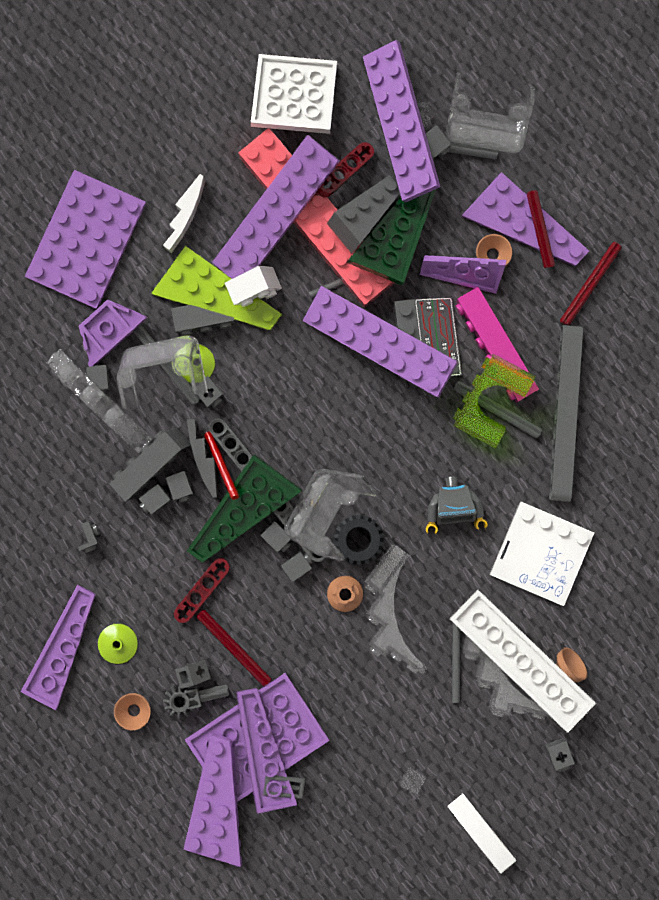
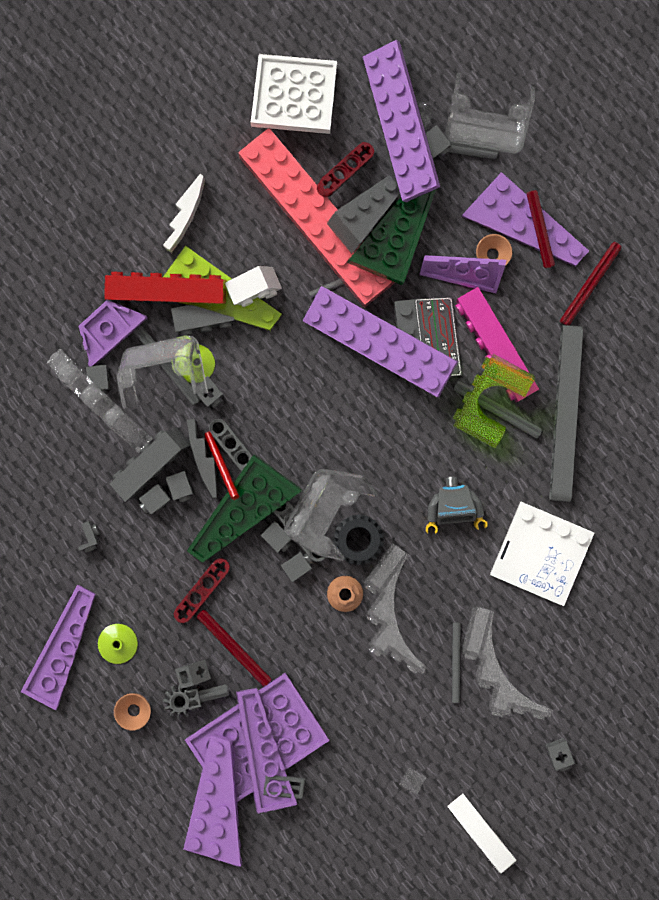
medium lavender plate [25,170,146,309] -> none
medium lavender plate [212,135,340,279] -> none
white plate [450,590,596,732] -> none
nougat piece [556,647,587,683] -> none
none -> red brick [105,272,227,304]

